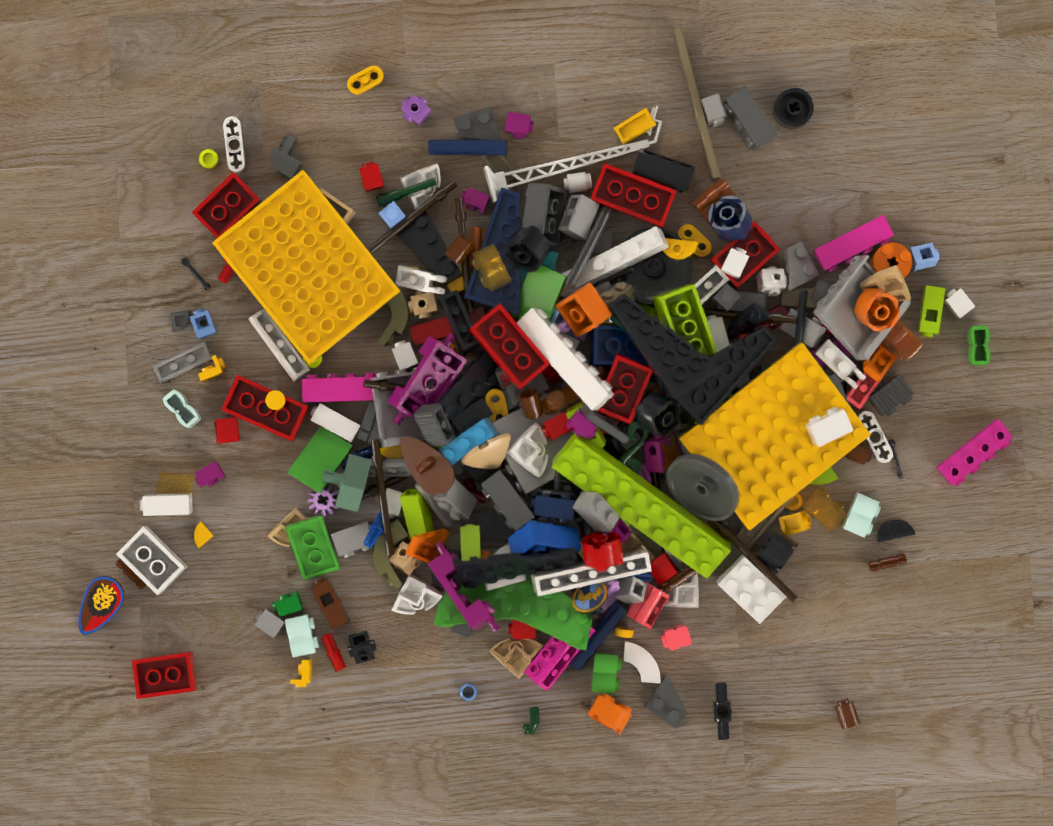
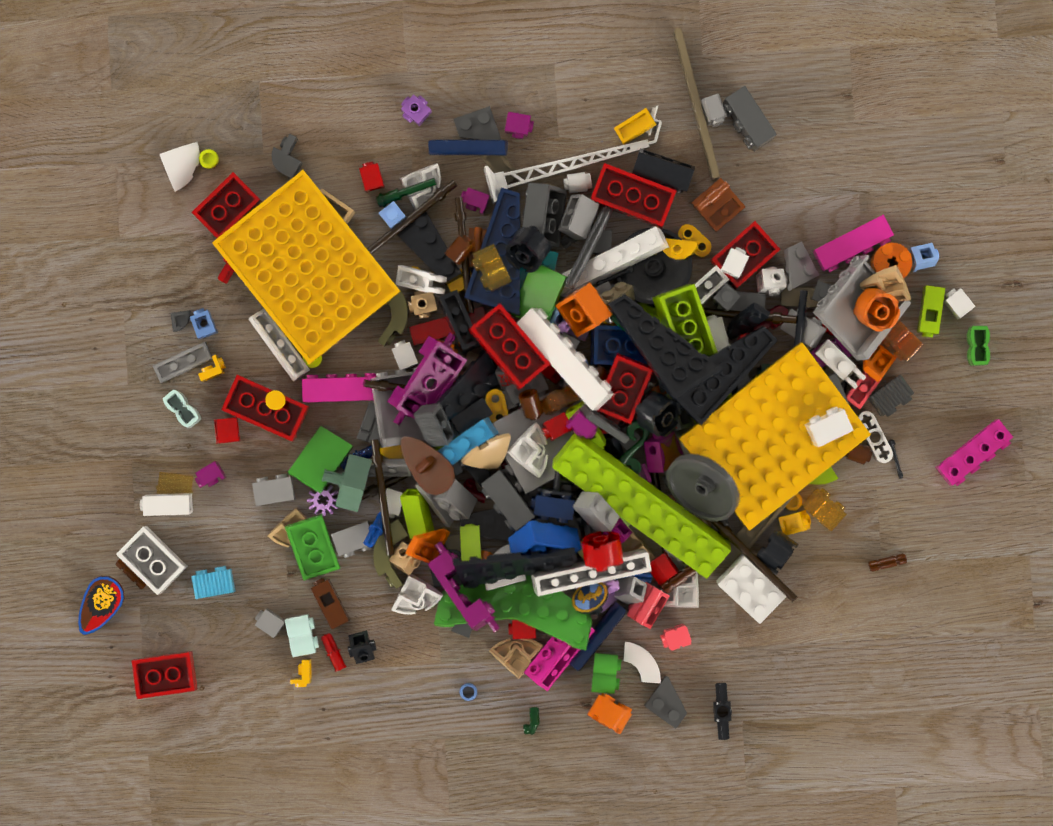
black hinge [181,258,210,290] -> none
yellow tile [194,521,214,548] -> none
white beam [223,116,246,173] -> none
green brick [272,590,303,617] -> none
white brick [310,403,361,443] -> none
yellow plate [347,66,384,95] -> none
yellow tile [614,626,634,638] -> none
dark blue brick [708,196,752,241] -> none
black brick [773,88,814,129] -> none
reddish brown brick [835,698,860,729] -> none
light aqua brick [841,492,881,538] -> none
black tile [877,519,916,542] -> none
none -> white brick [160,142,200,192]
none -> medium azure brick [191,566,235,599]
none -> light grey brick [252,473,296,506]

